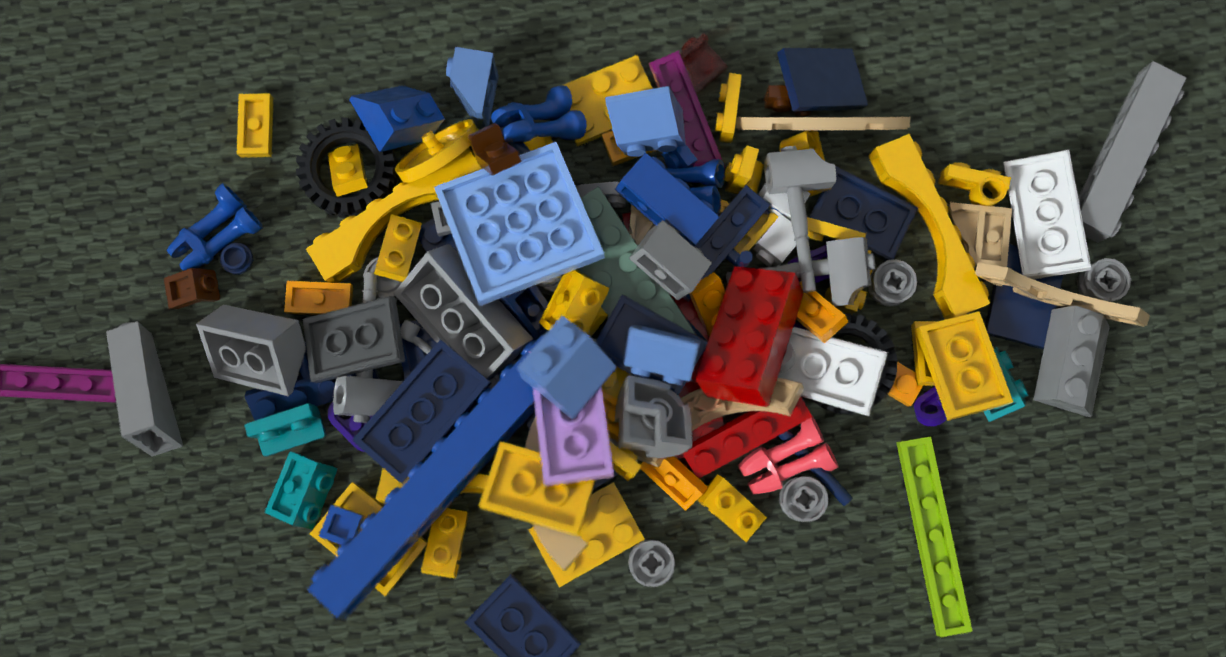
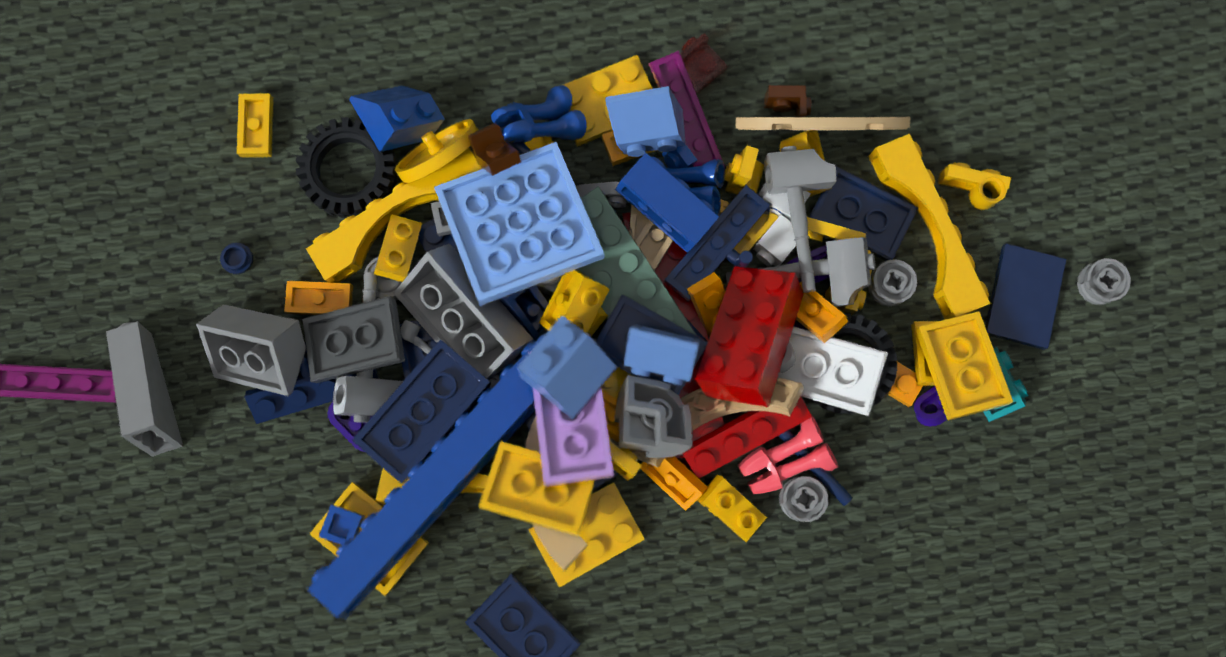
reddish brown bracket [164,268,220,309] -> none
blue piece [167,183,263,271] -> none
teal bracket [244,403,326,456] -> none
teal bracket [264,451,337,529] -> none
yellow plate [328,144,368,197] -> none
yellow plate [421,508,468,578] -> none
medium blue slope [446,47,498,130] -> none
light grey wheel [628,539,675,587] -> none
light grey brick [629,220,712,300] -> none
yellow plate [715,73,742,143] -> none
dark blue tile [777,48,868,111] -> none
lime plate [896,437,973,637] -> none
tan wing [948,202,1012,268] -> none
tan tile [975,263,1150,327] -> none
white tile [1004,150,1091,279] -> none
light grey slope [1033,305,1110,417] -> none
light grey brick [1078,61,1186,243] -> none

